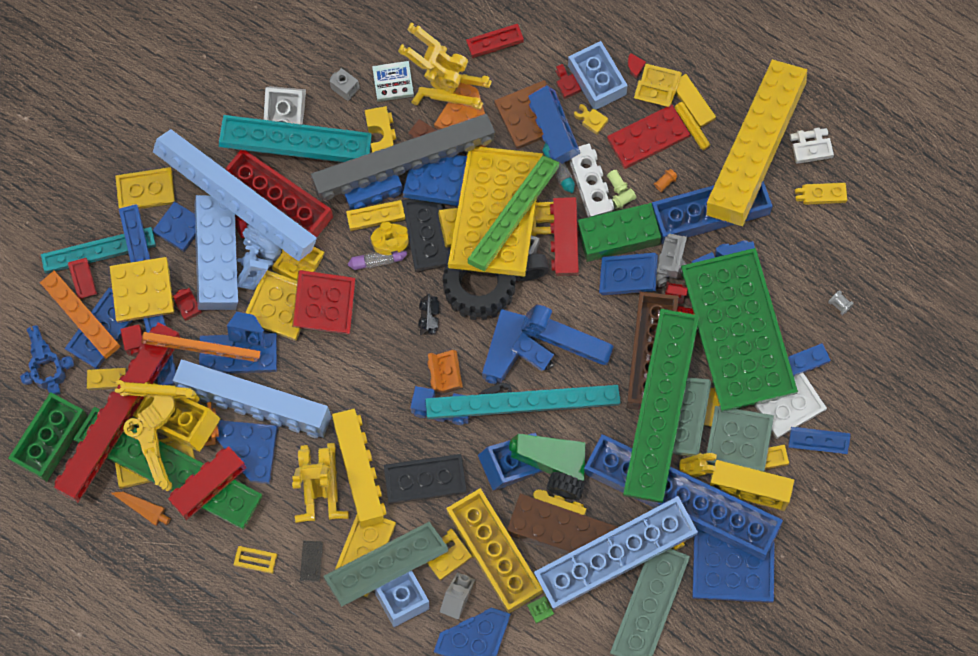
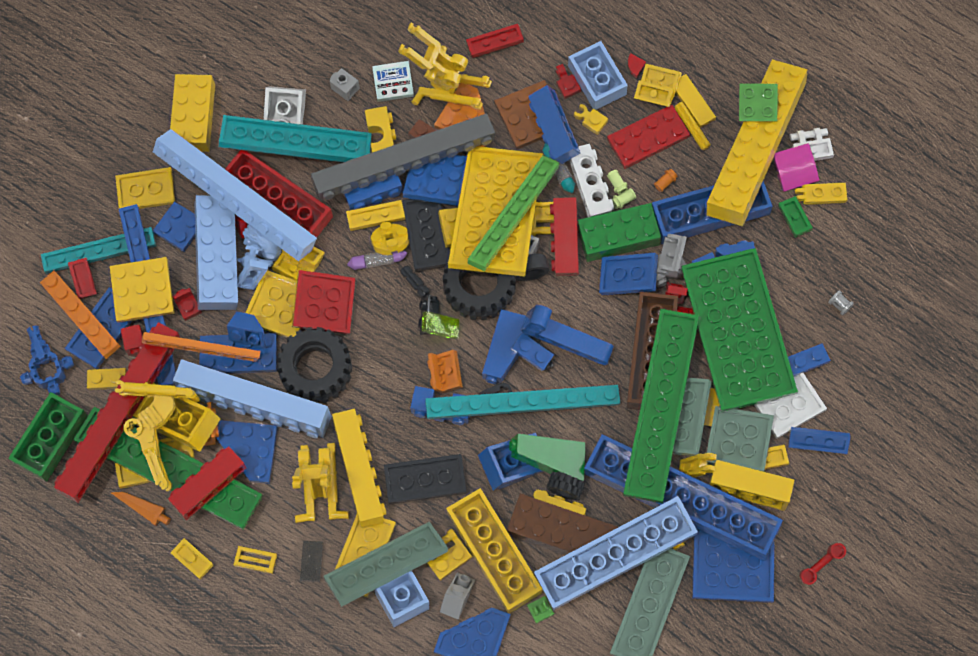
none -> yellow brick [170,74,215,152]
none -> yellow plate [171,538,214,580]
none -> black tyre [276,327,352,403]
none -> black axle [400,265,430,298]
none -> clear neon green plate [422,311,459,339]
none -> bright green hinge [739,84,778,121]
none -> dark pink slope [773,143,819,192]
none -> green plate [778,196,813,238]
none -> red bar [799,543,846,585]

